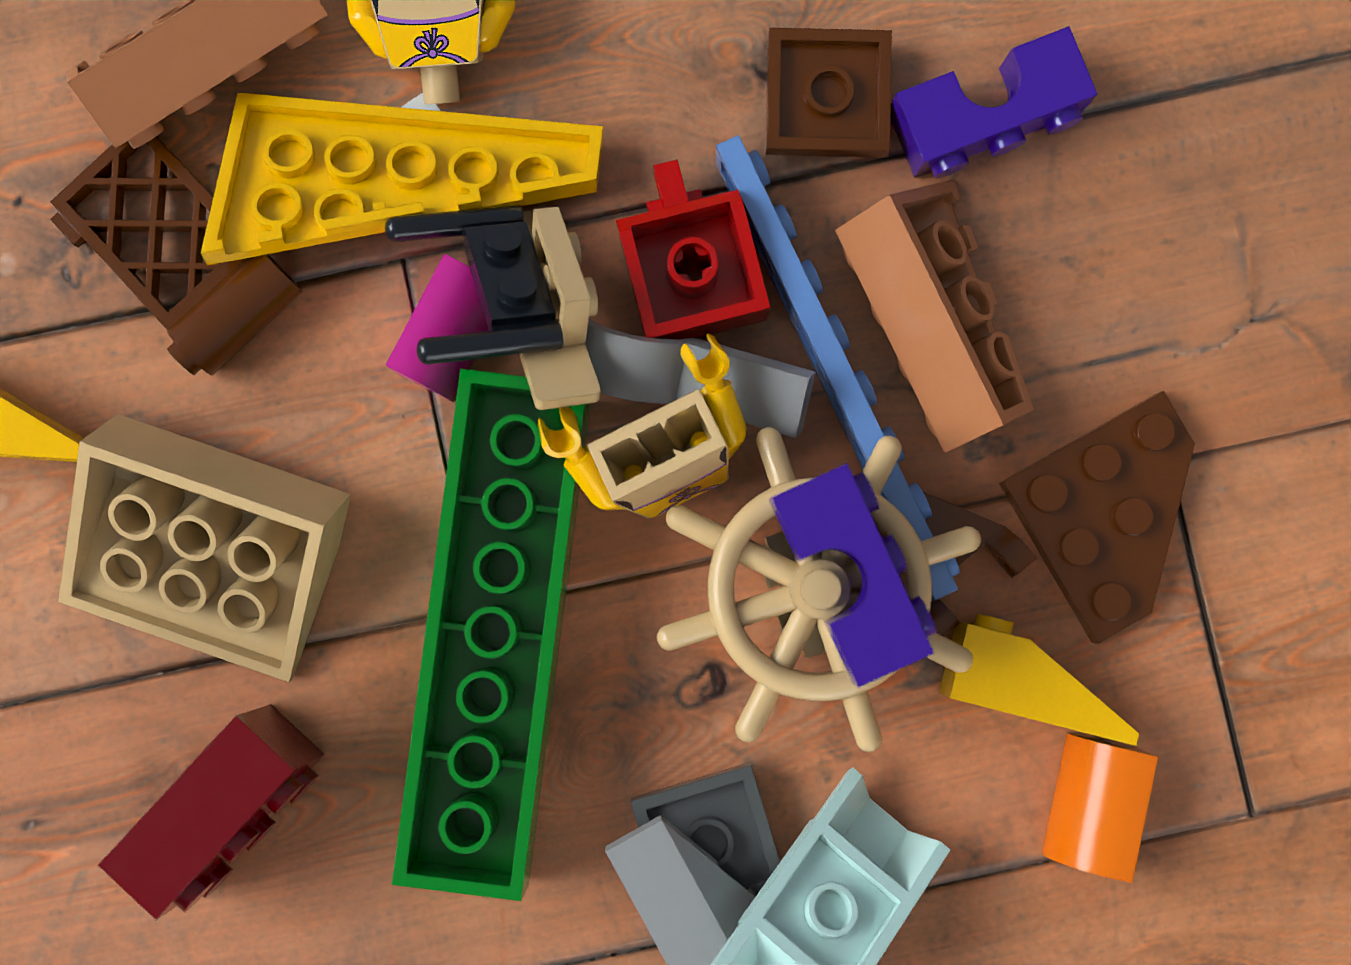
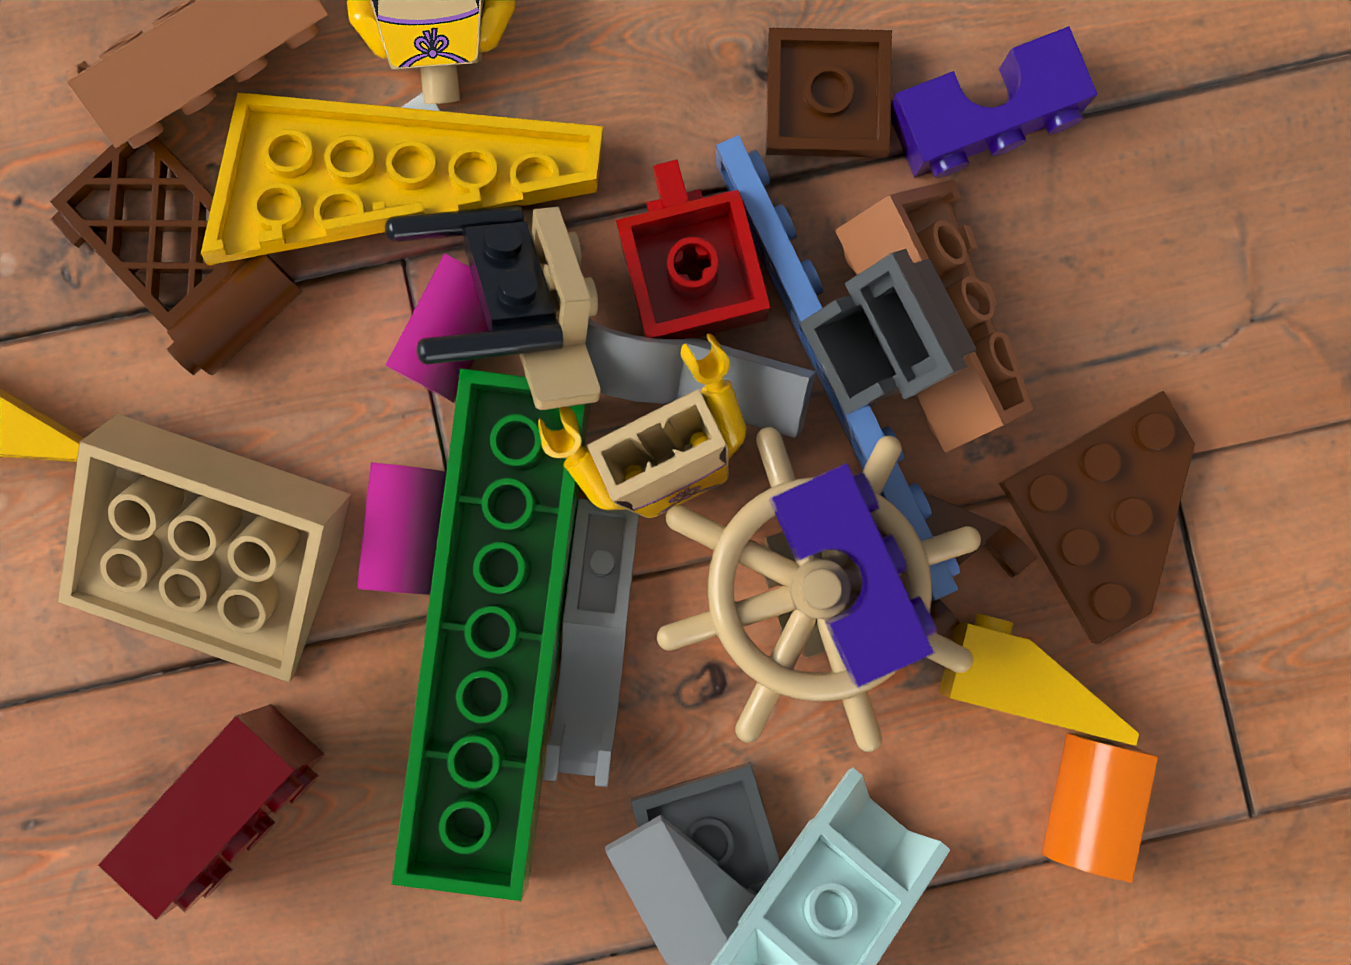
none -> dark pink brick [357,462,446,595]
none -> light grey piece [543,498,639,787]
none -> dark grey plate [799,249,977,415]

